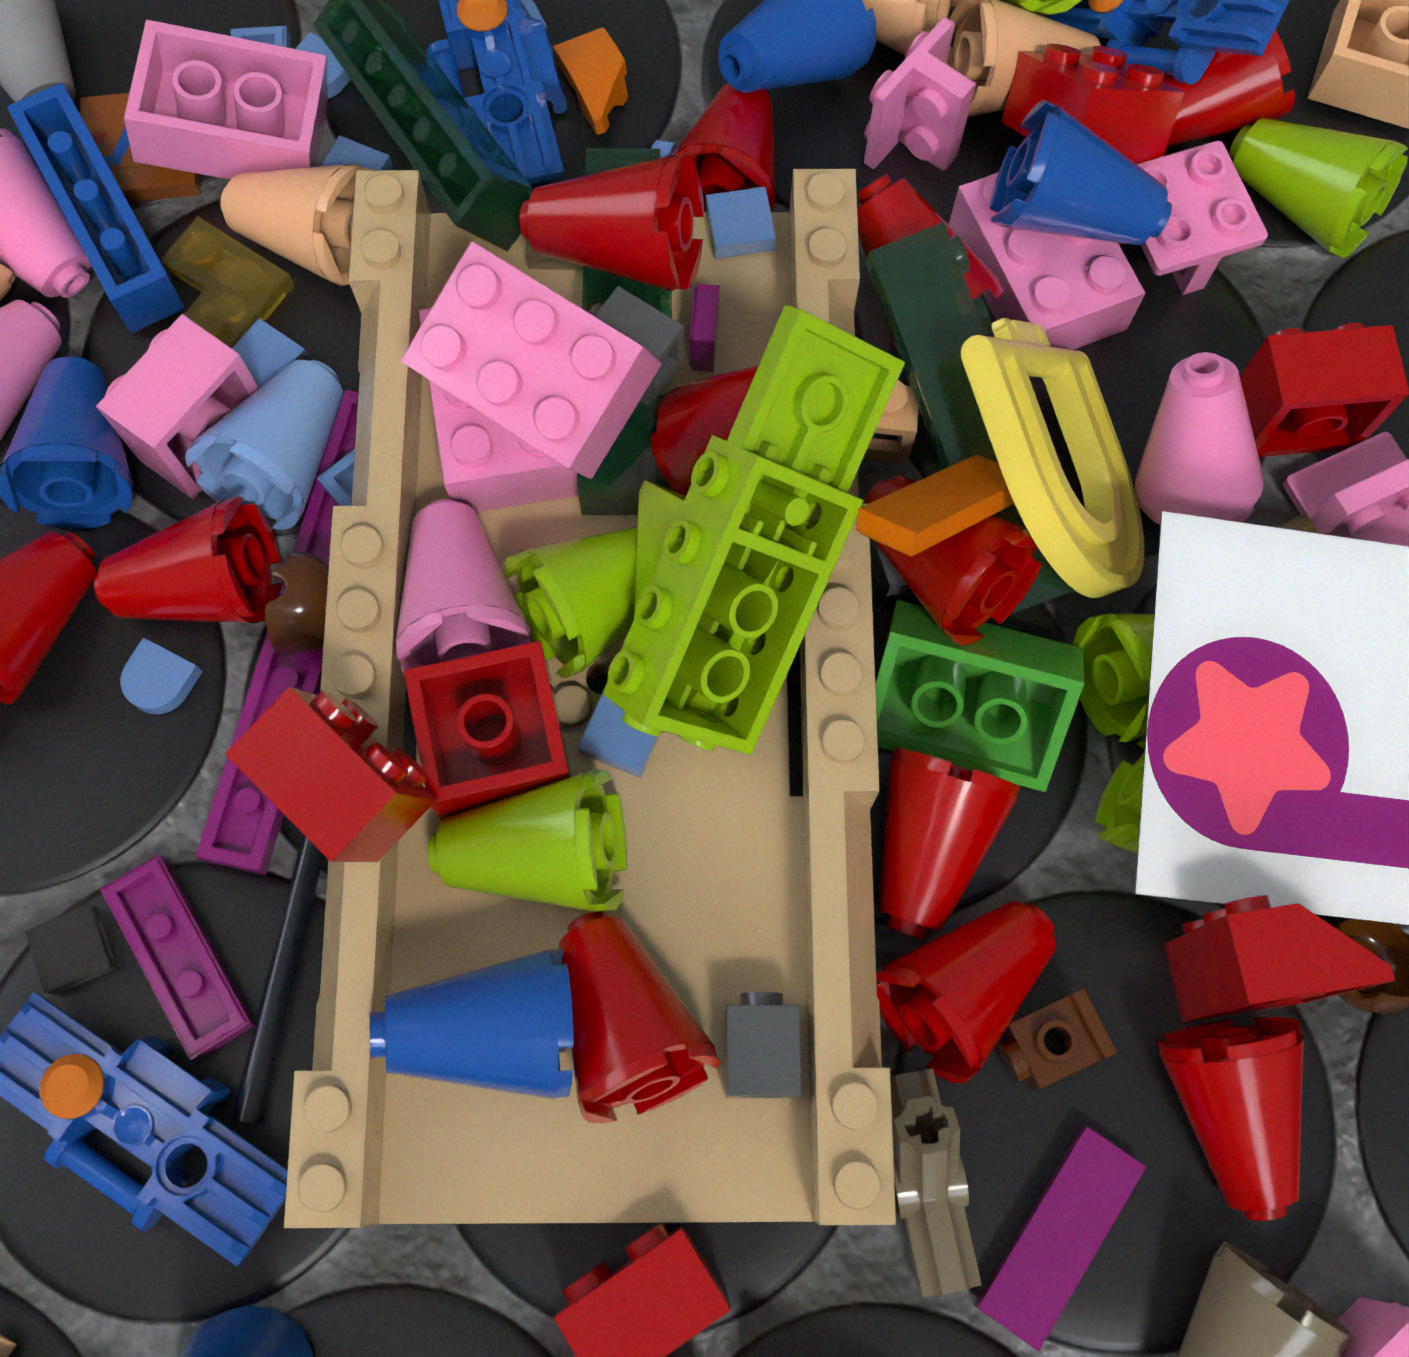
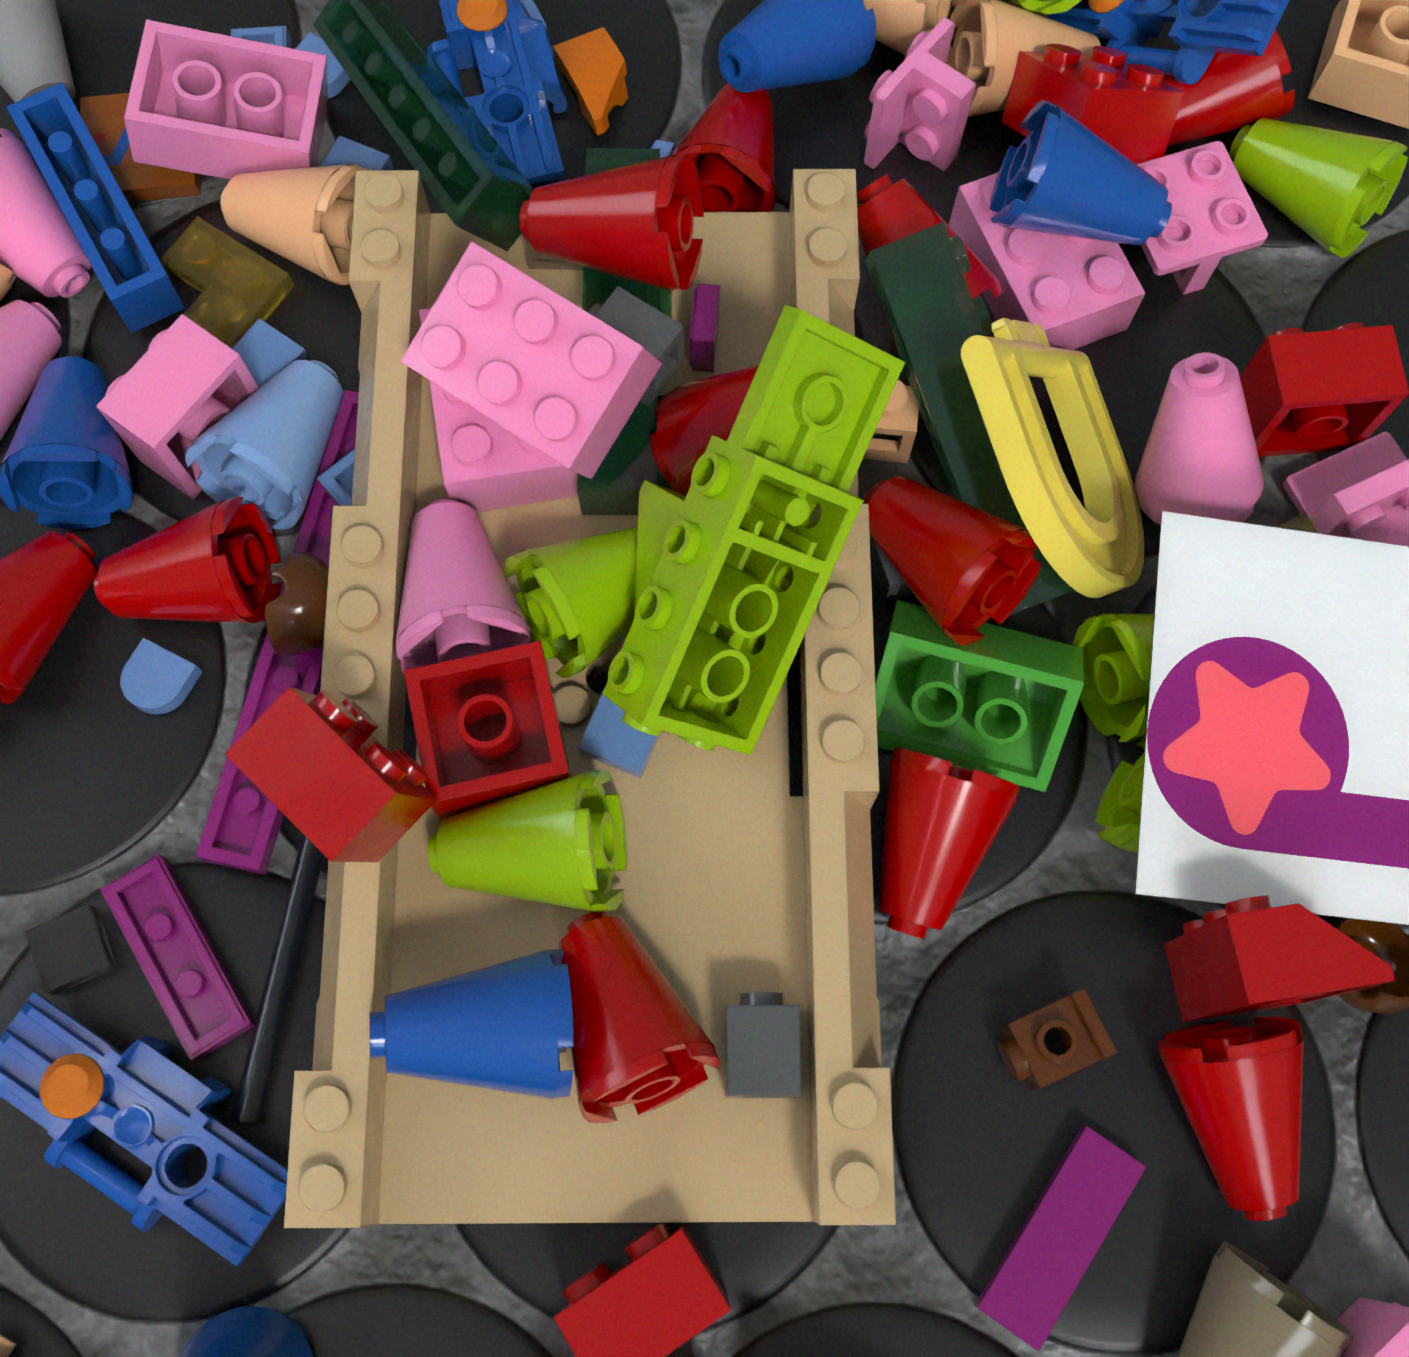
medium blue tile [706,187,776,259] -> none
orange tile [856,454,1014,557] -> none
red cone [876,901,1056,1083] -> none
dark tan piece [890,1069,982,1297] -> none

